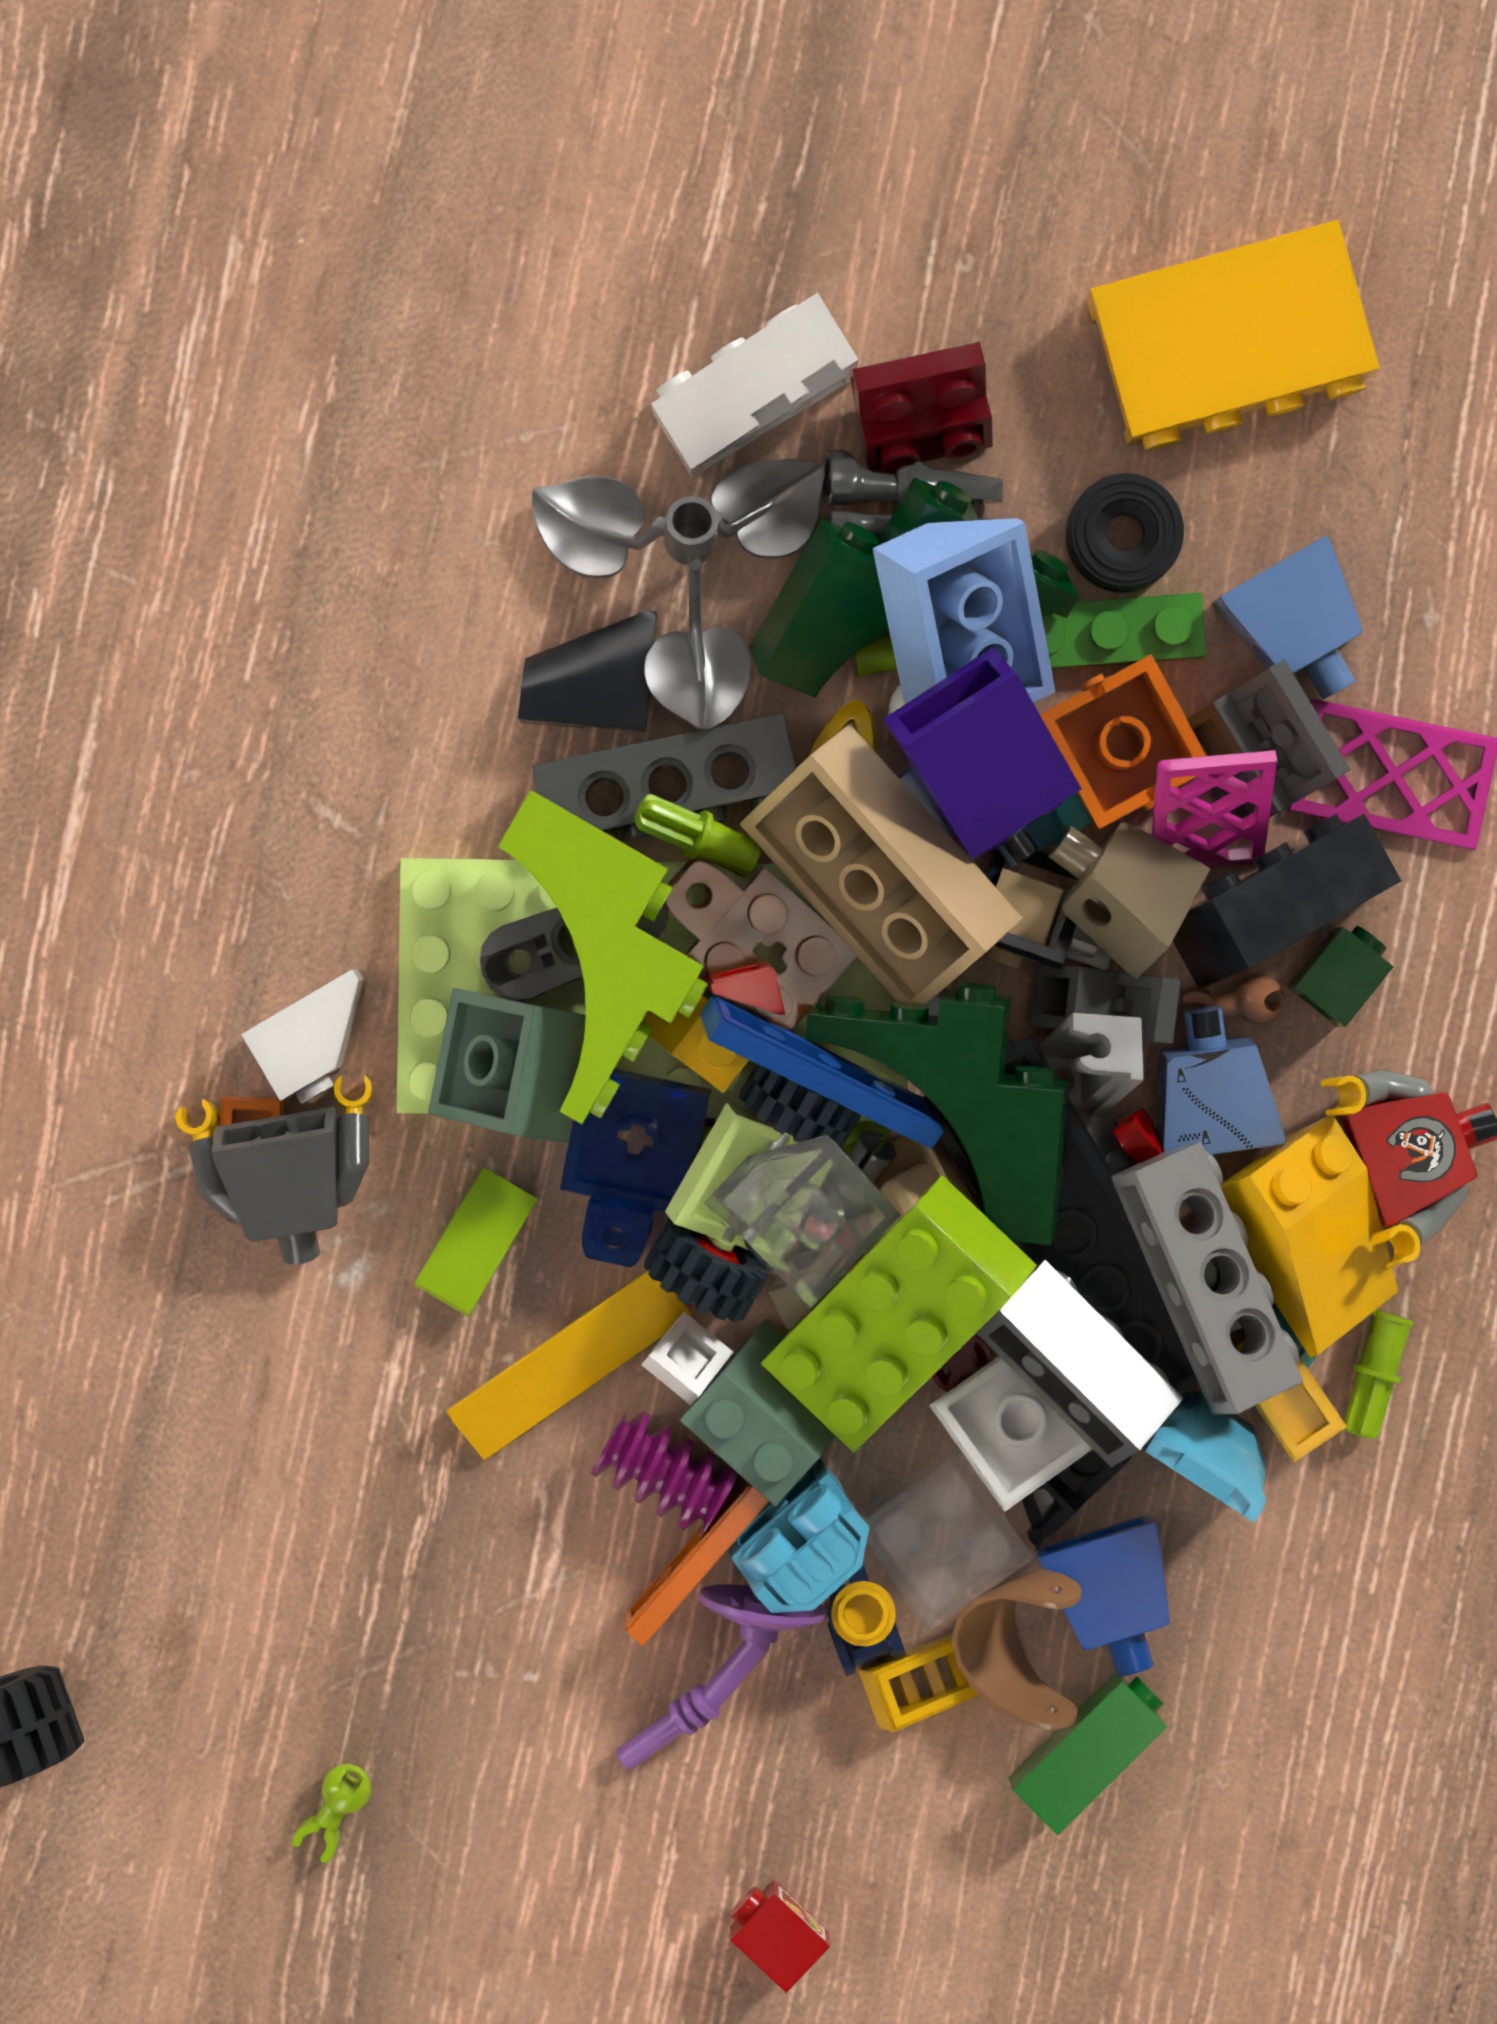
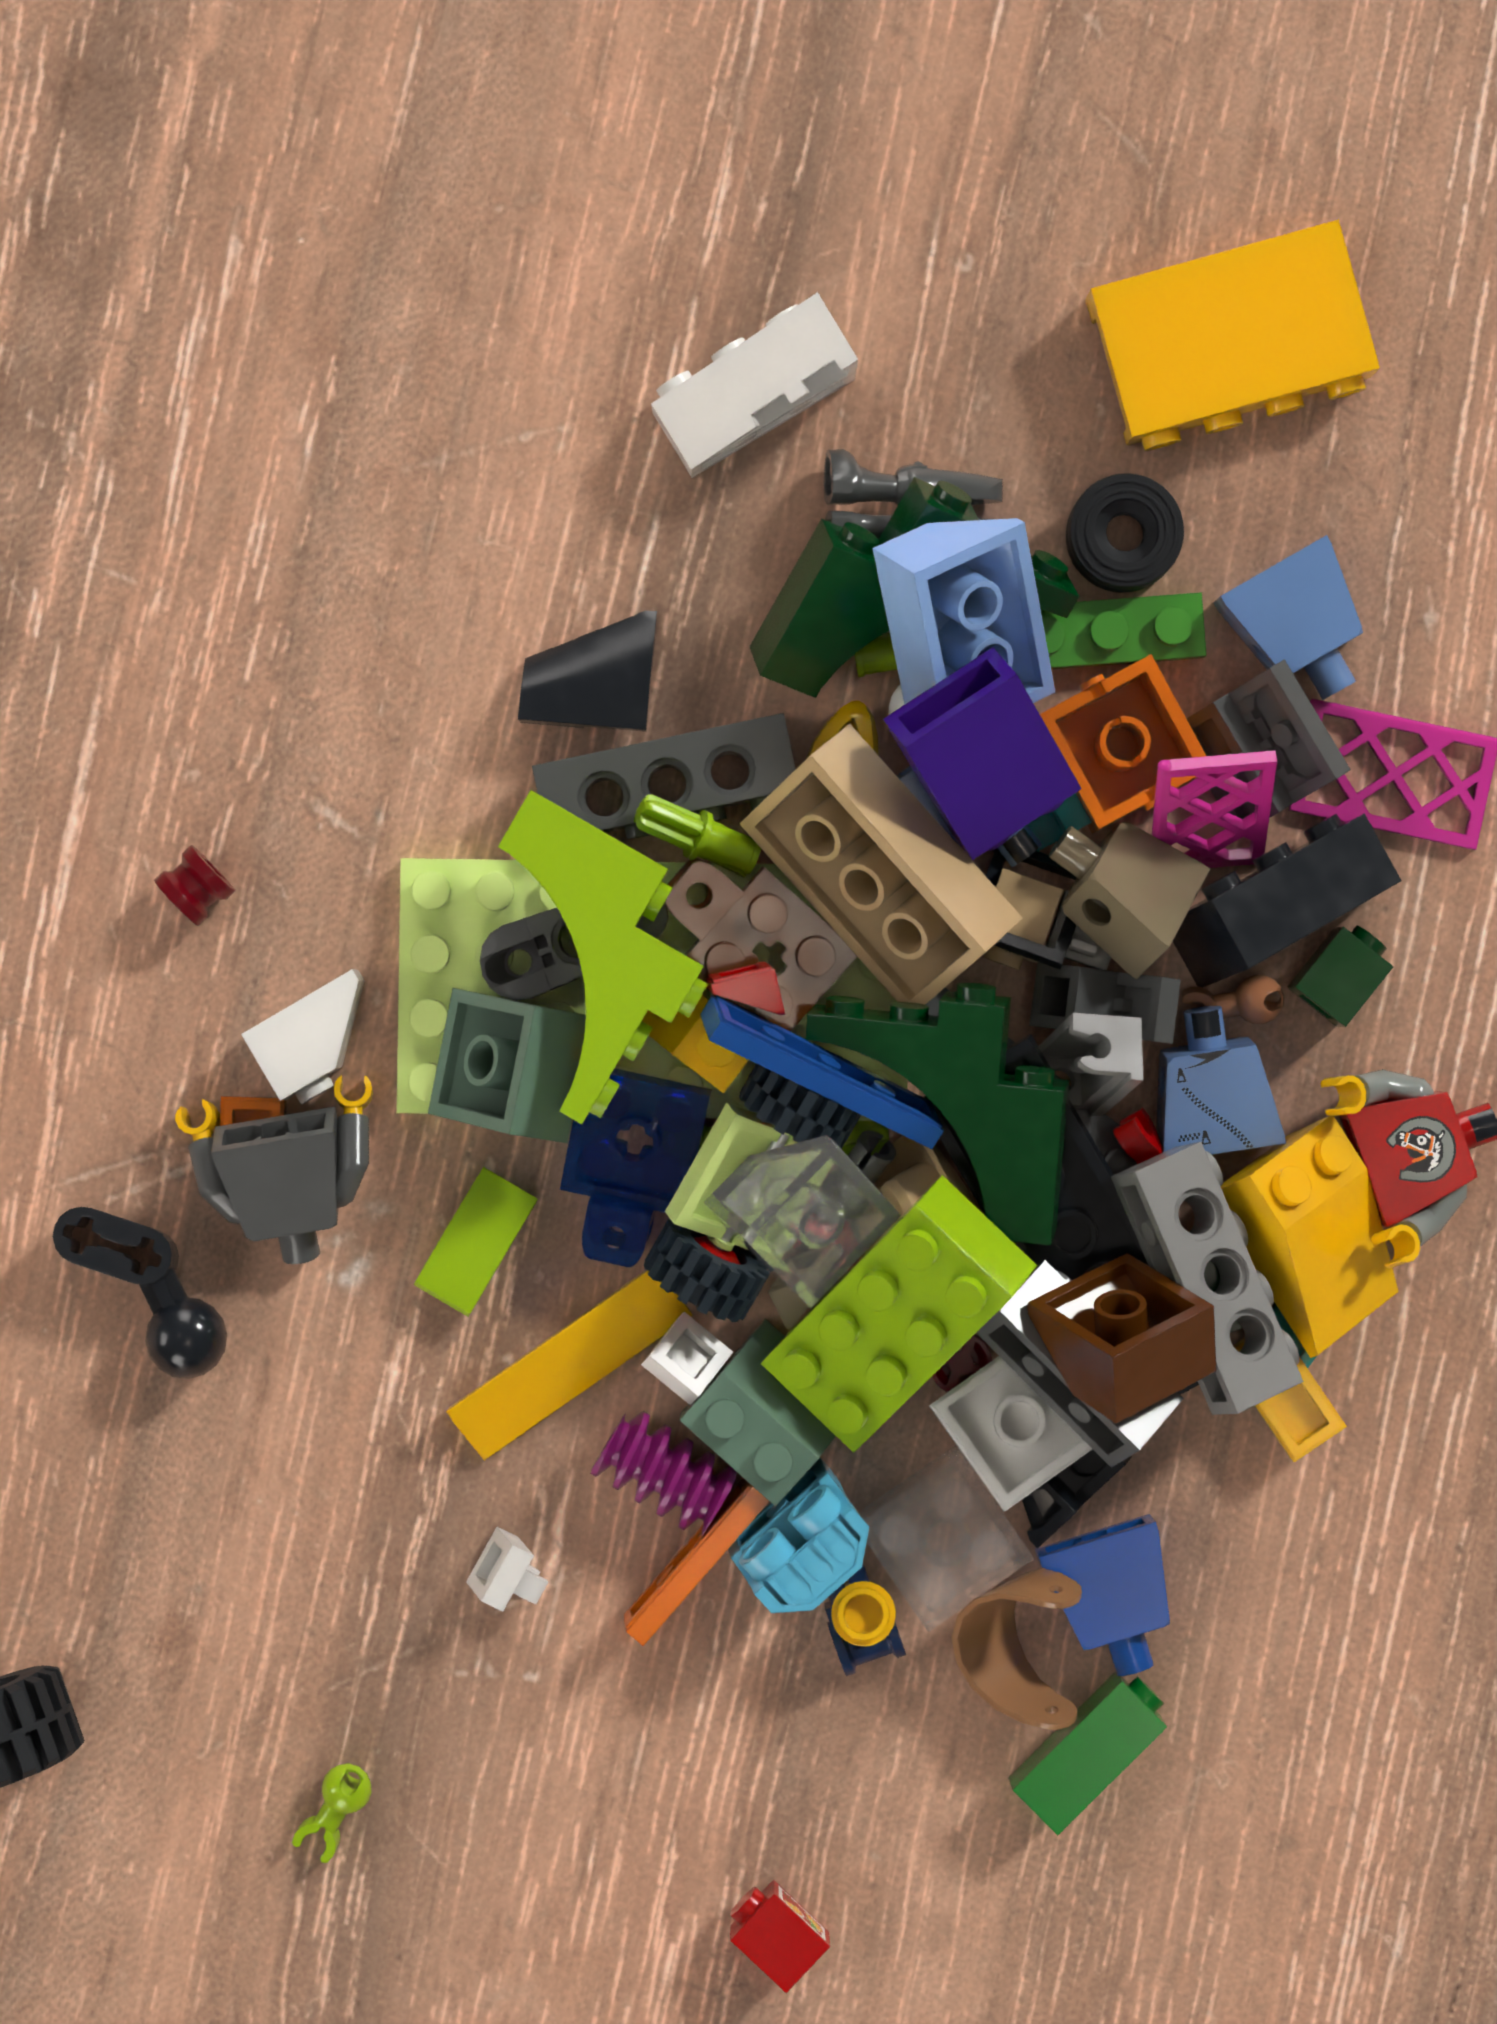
flat silver plant [532,459,825,731] -> none
medium lavender dish [616,1584,827,1770] -> none
dark red brick [850,342,993,473] -> none
yellow slope [858,1634,978,1732] -> none
medium azure slope [1142,1391,1267,1523] -> none
lime axle [1343,1309,1414,1439] -> none
none -> black beam [53,1207,227,1379]
none -> dark red wheel [154,845,235,926]
none -> white tile [466,1527,548,1612]
none -> reddish brown slope [1027,1253,1216,1423]

